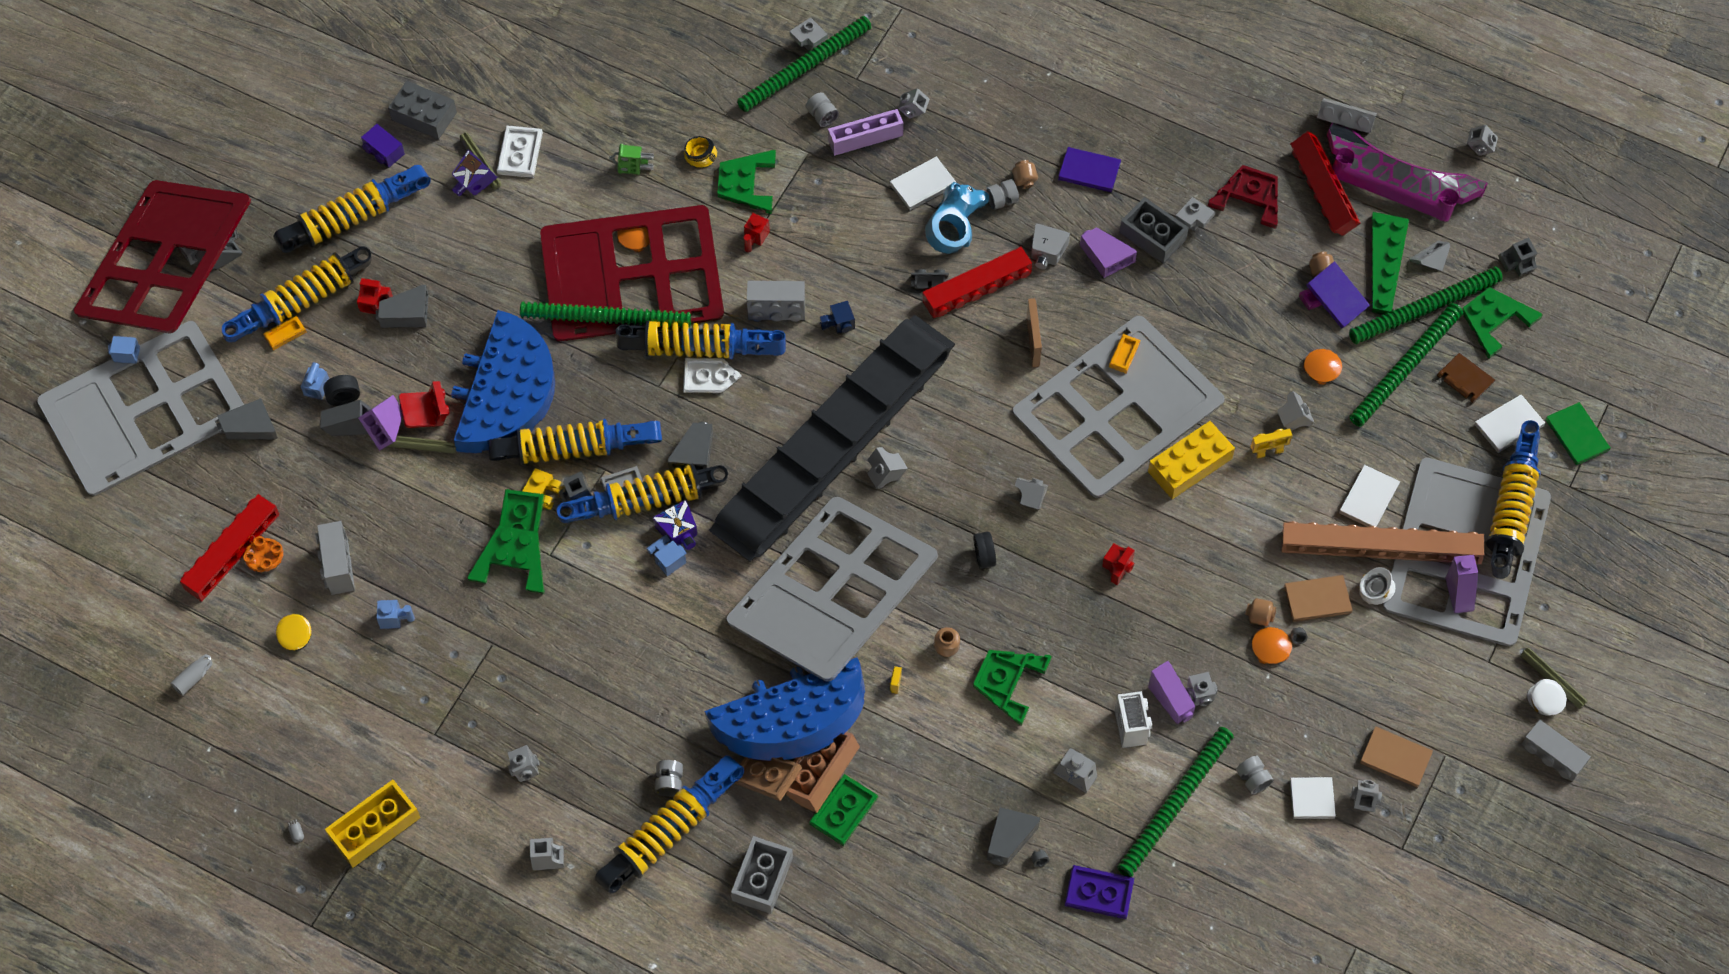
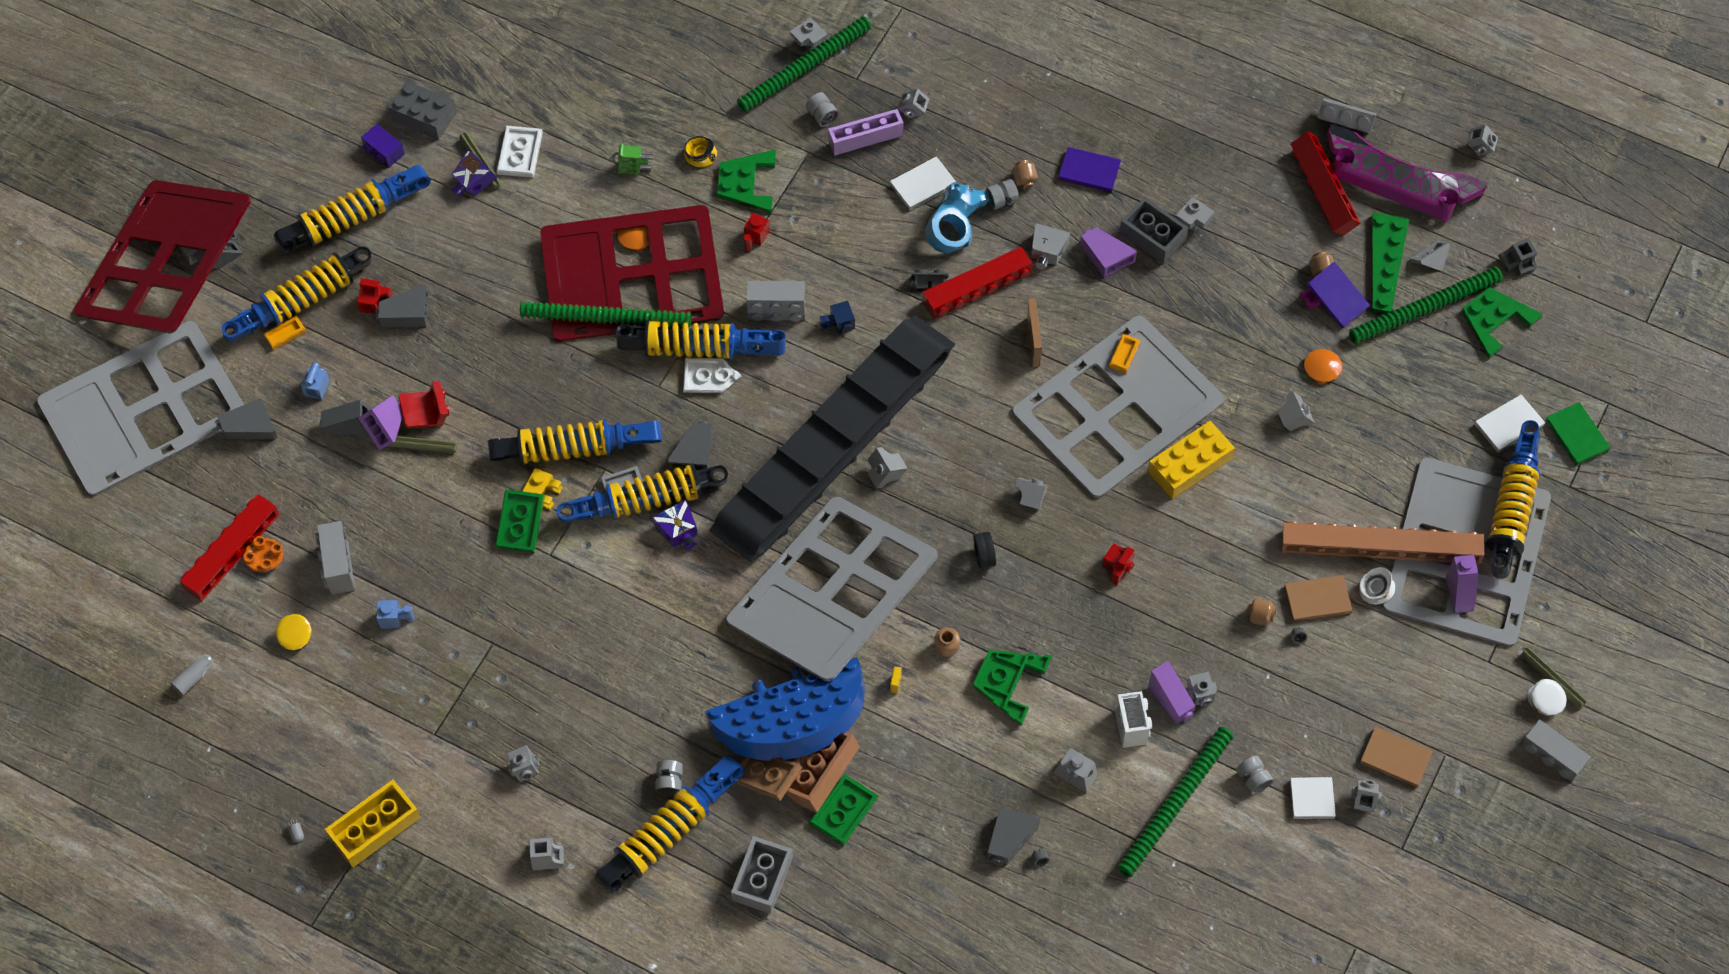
medium blue brick [108,336,140,364] -> none
black tyre [323,375,360,406] -> none
blue brick [451,310,555,453] -> none
green wing [468,525,545,594] -> none
dark grey brick [559,471,593,511] -> none
medium blue brick [646,535,686,576] -> none
dark purple tile [1065,865,1135,919] -> none
dark red wing [1208,165,1278,229] -> none
yellow plate [1251,429,1292,459] -> none
orange dish [1252,627,1292,664] -> none
white tile [1339,465,1400,527] -> none
green piece [1349,303,1463,427] -> none
reddish brown piece [1437,353,1495,404] -> none

